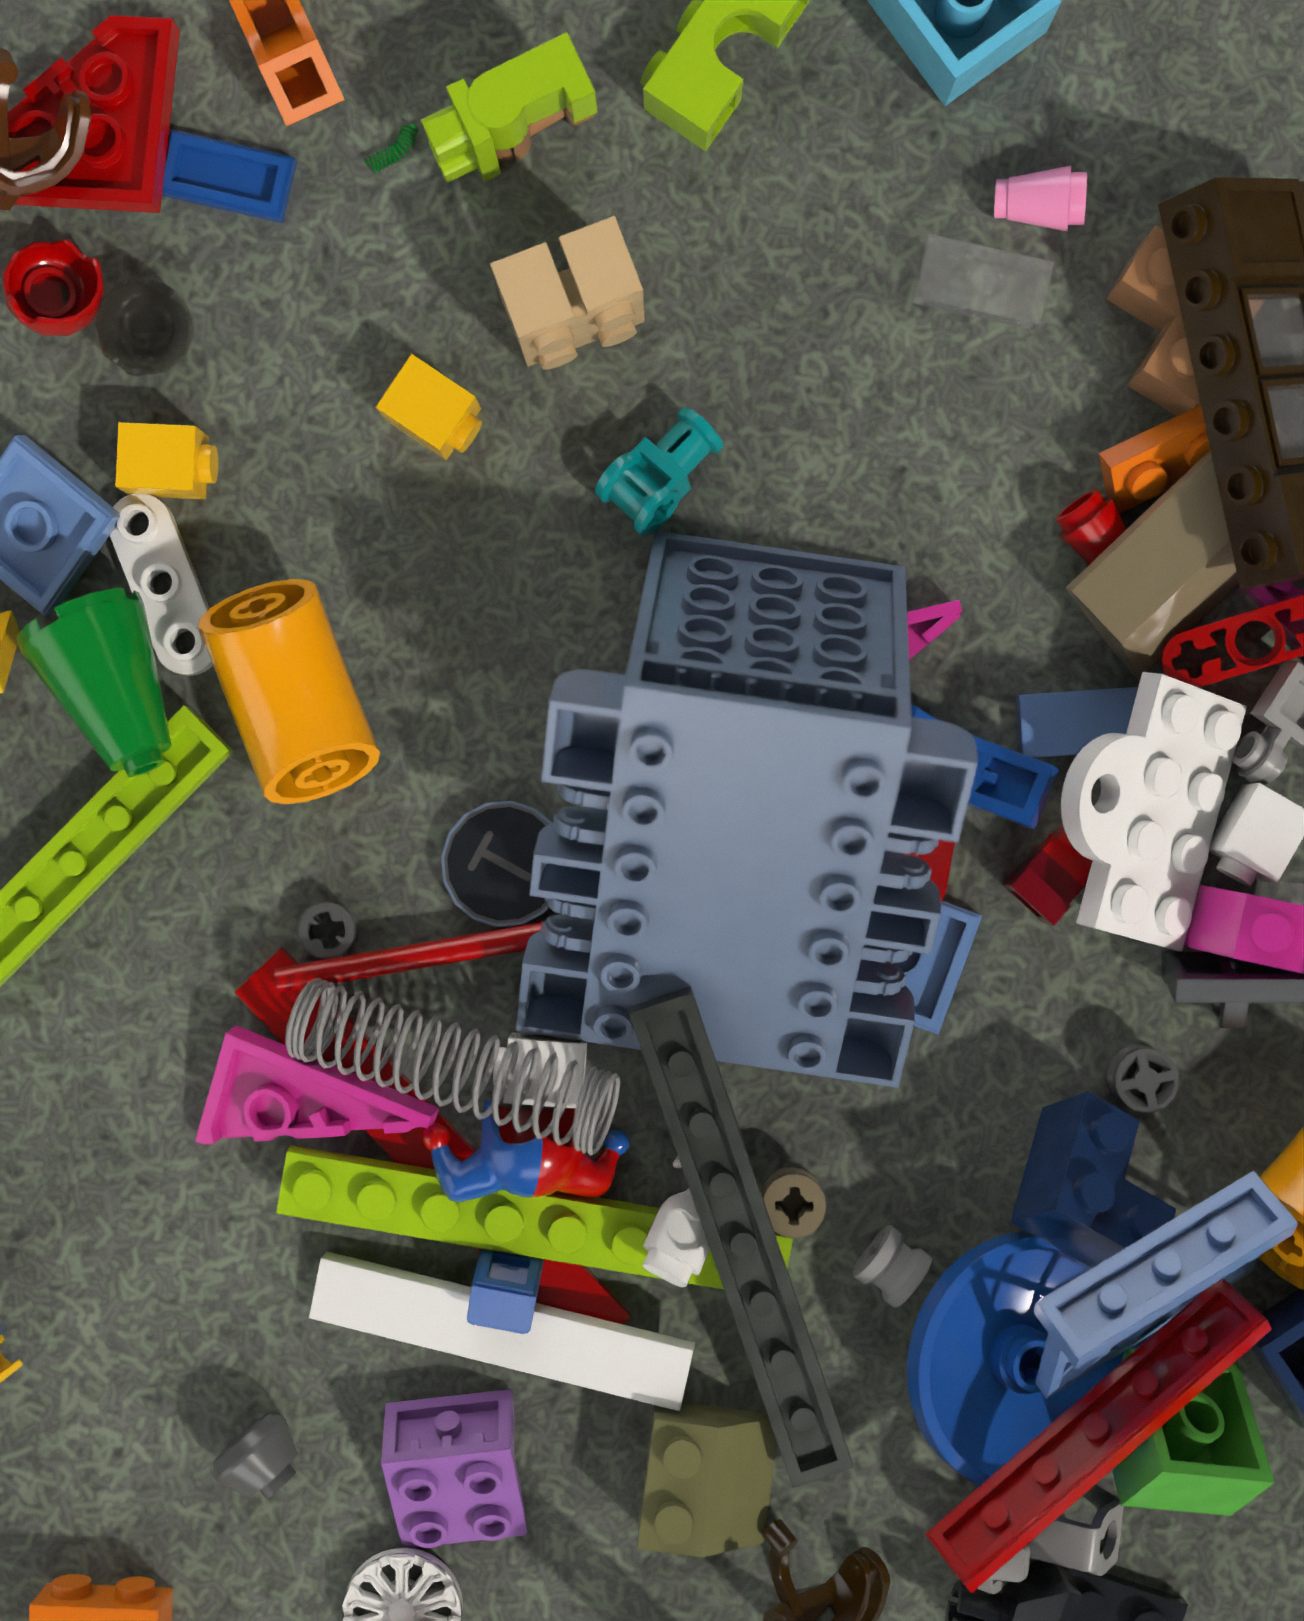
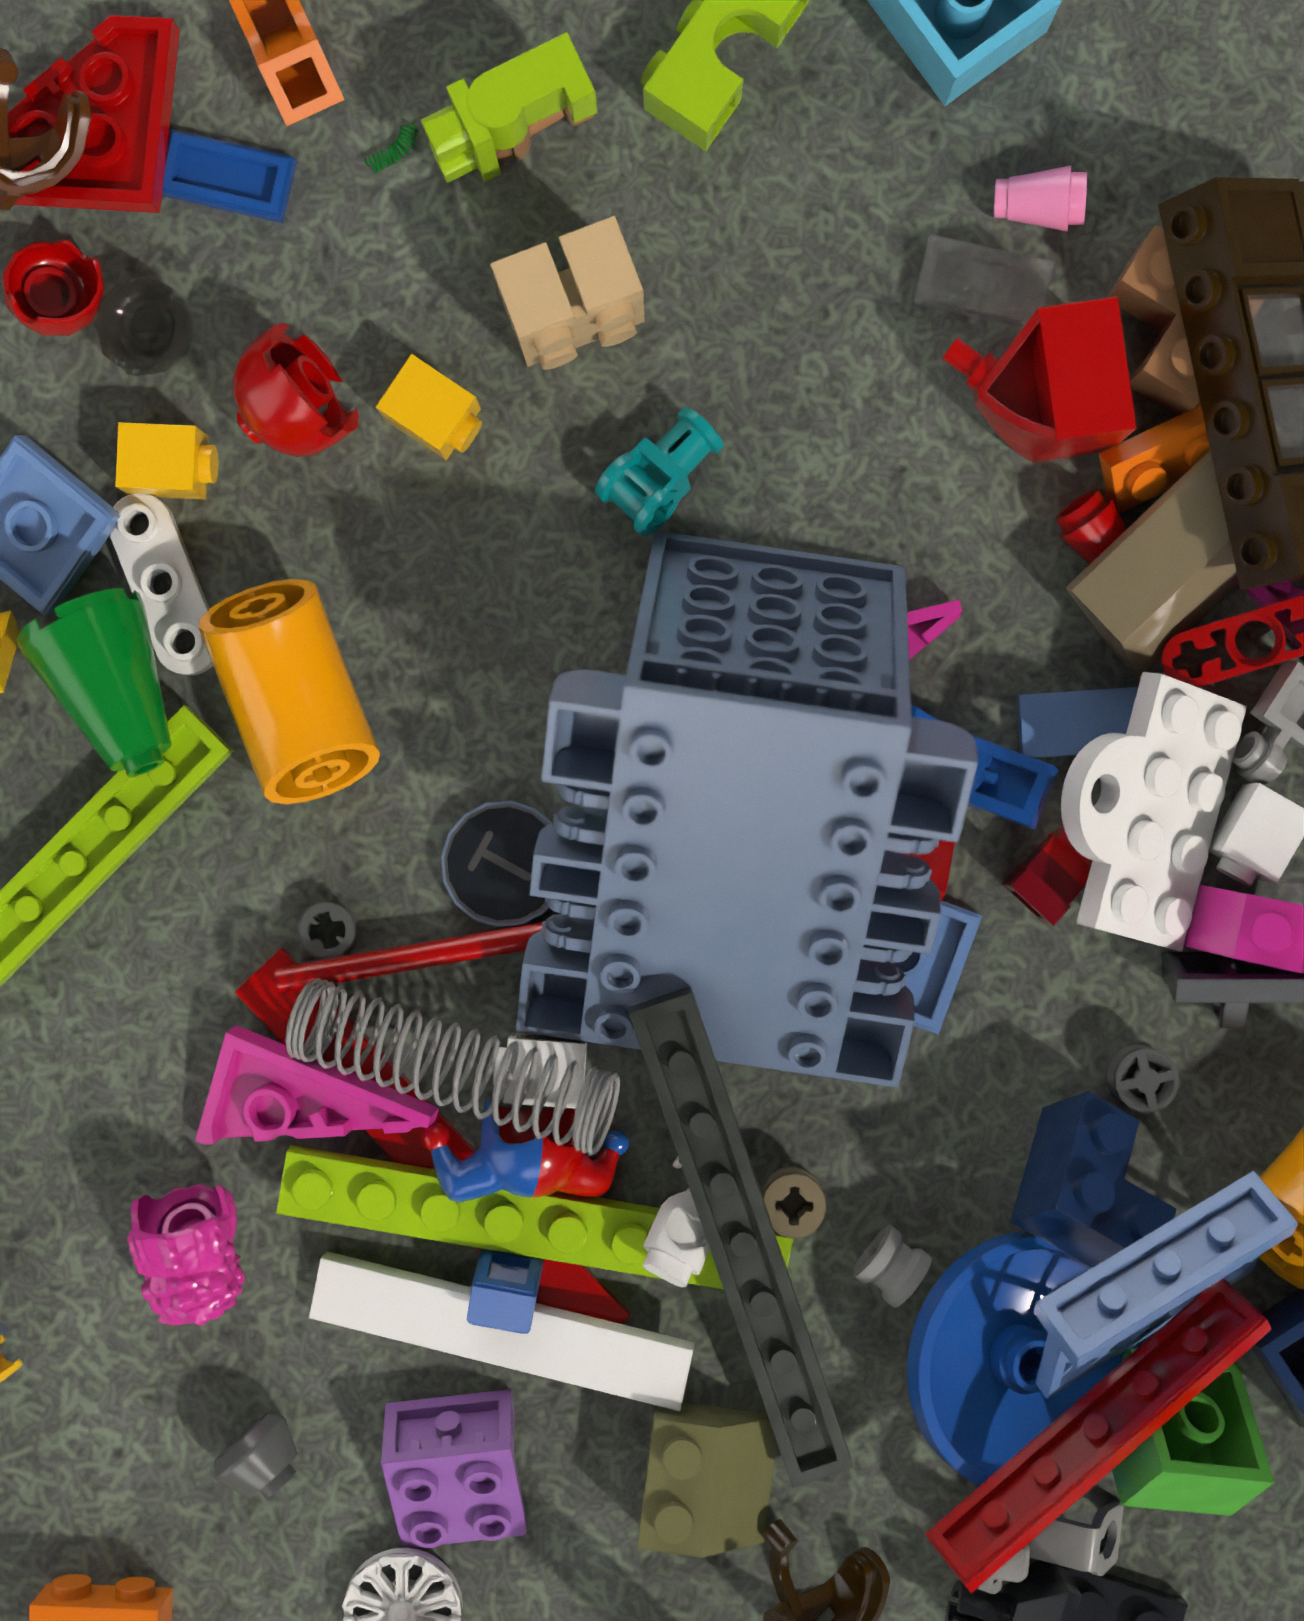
none -> dark pink hair [127,1184,245,1326]
none -> red cylinder [232,323,359,457]
none -> red piece [942,296,1137,463]

